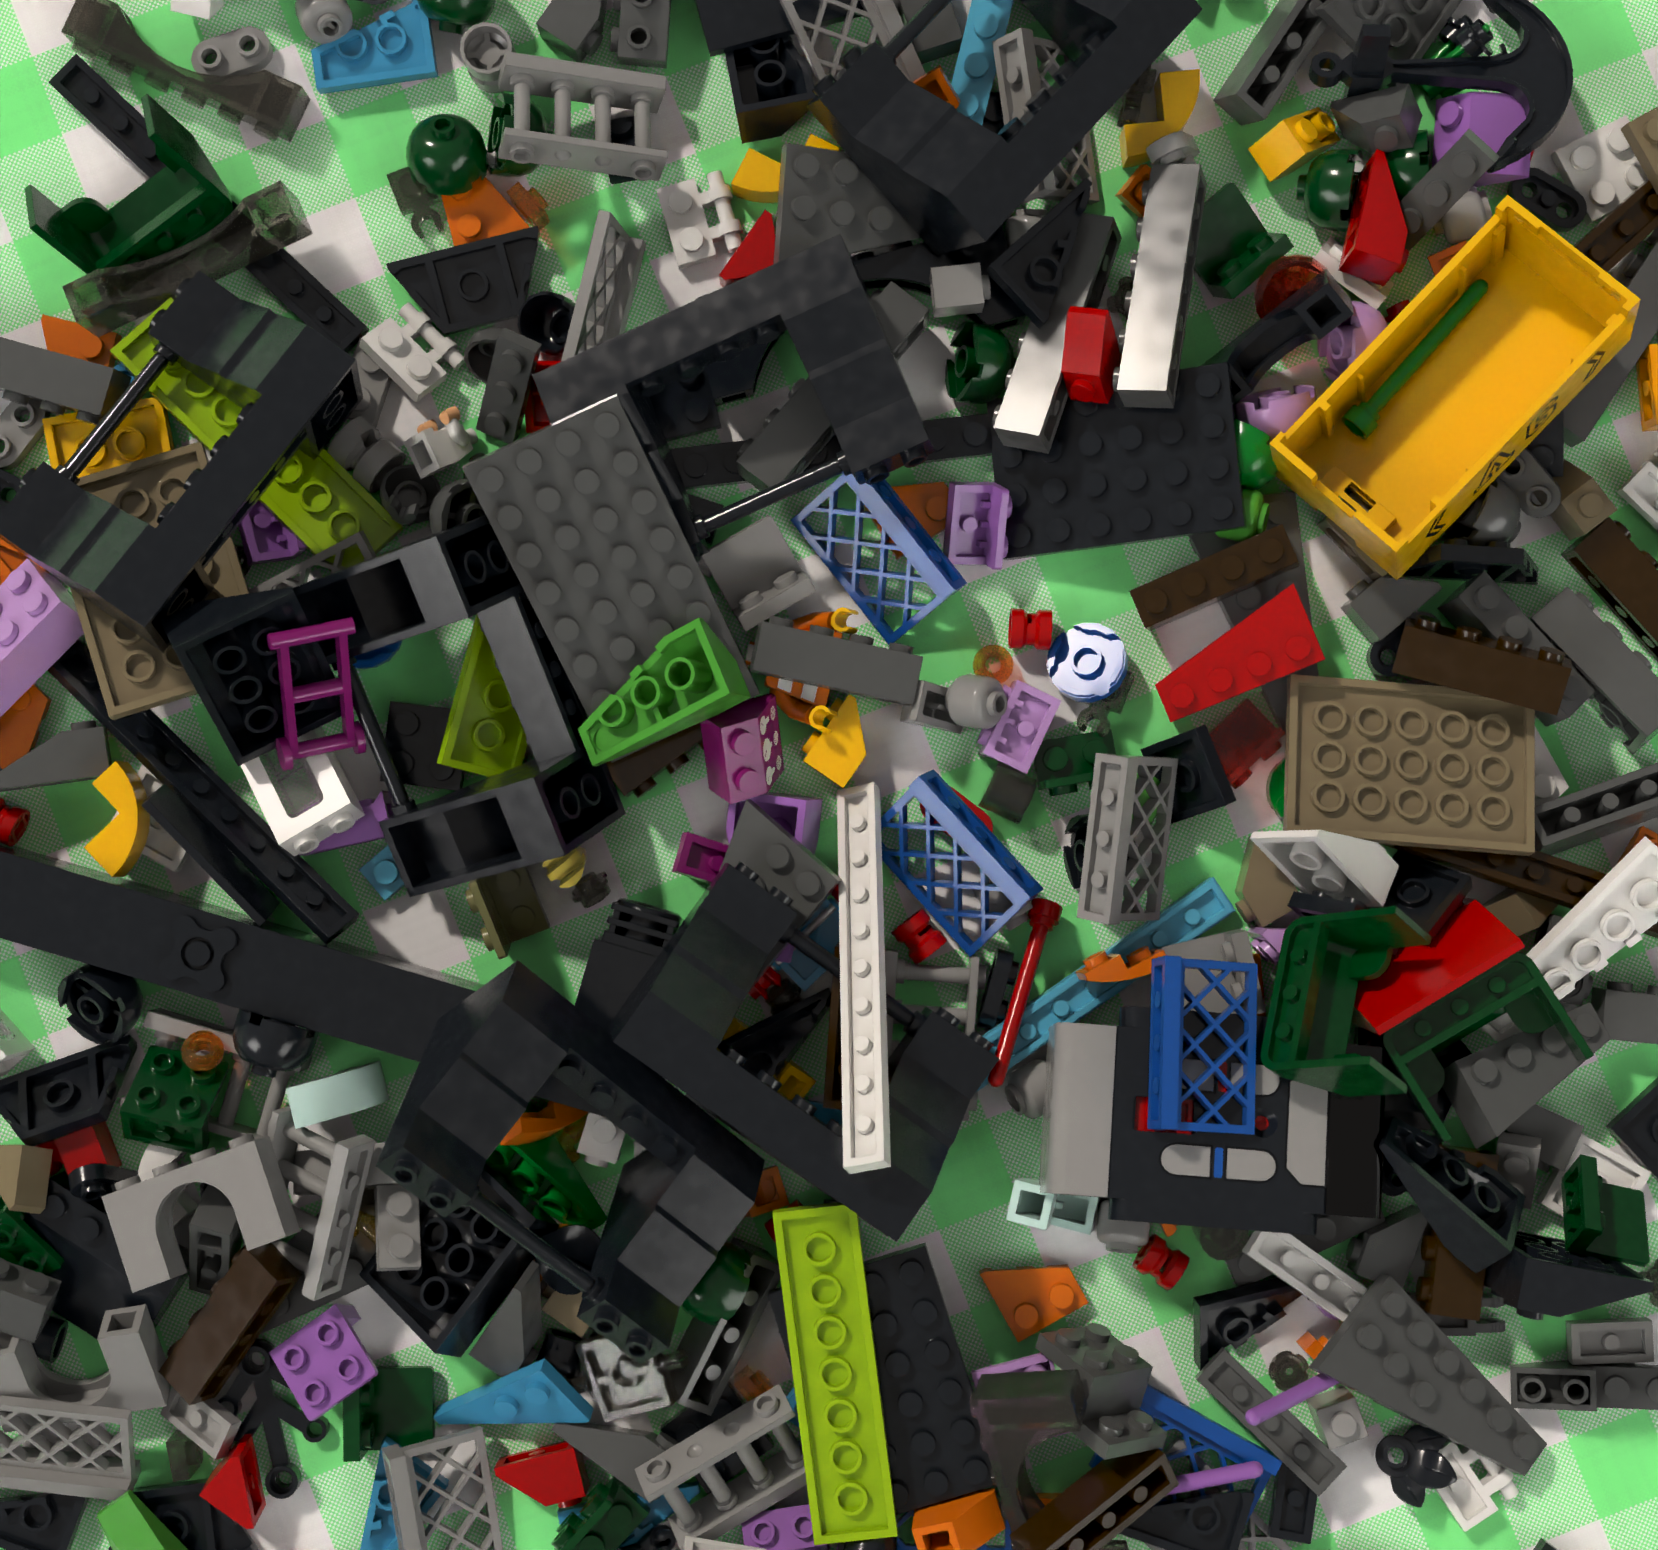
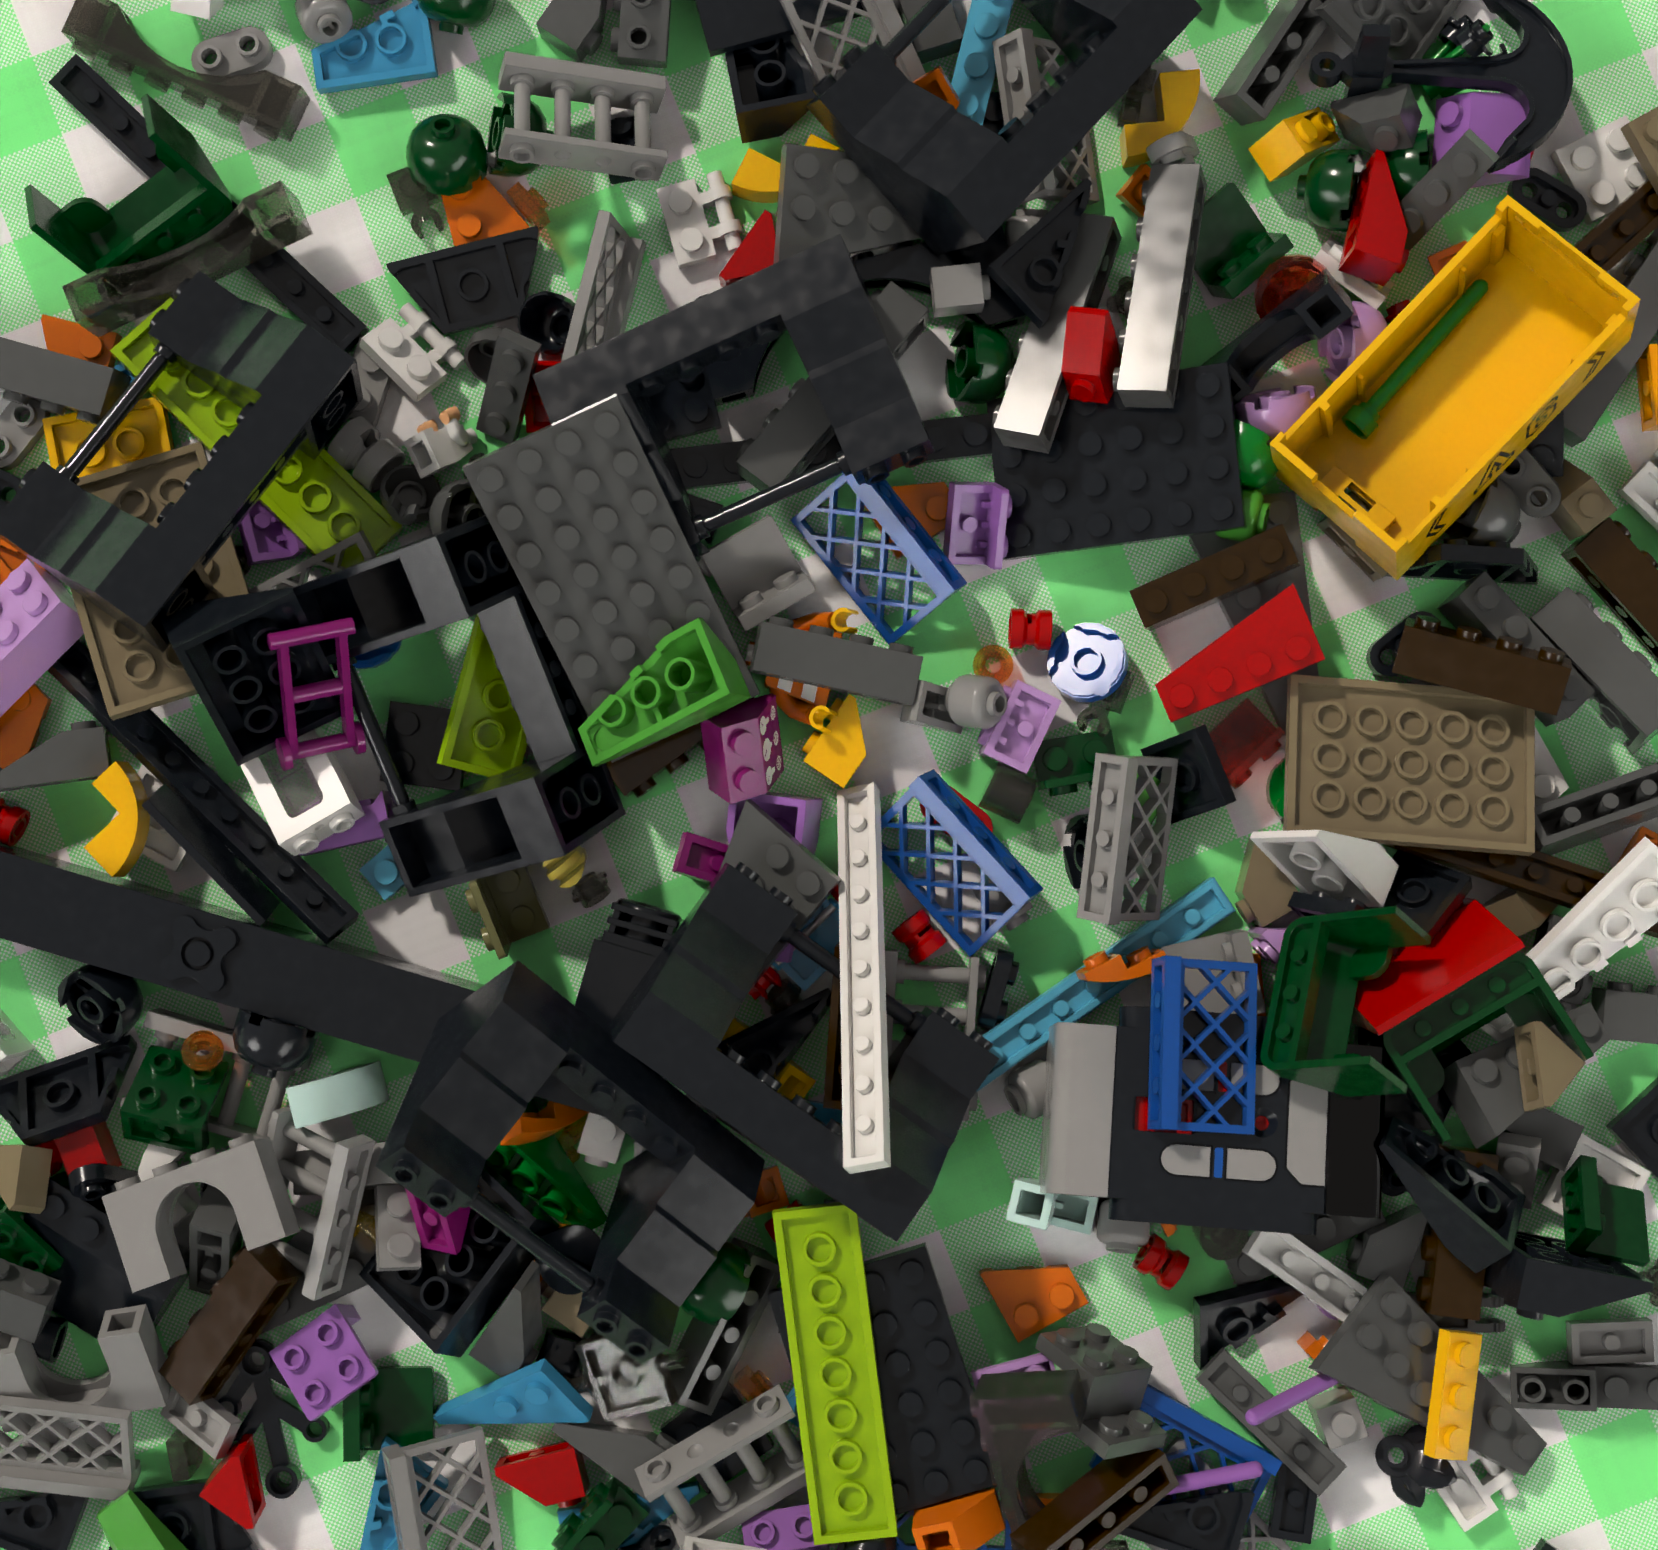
light grey wheel [460,22,516,93] -> none
red piece [988,898,1063,1087] -> none
clear smoke plate [1268,1351,1308,1391] -> none
dark grey slope [1340,577,1442,644] -> none
light grey head [1433,186,1493,244] -> none
none -> magenta slope [405,1189,471,1255]
none -> yellow plate [1423,1329,1483,1461]
none -> dark tan slope [1514,1021,1585,1112]

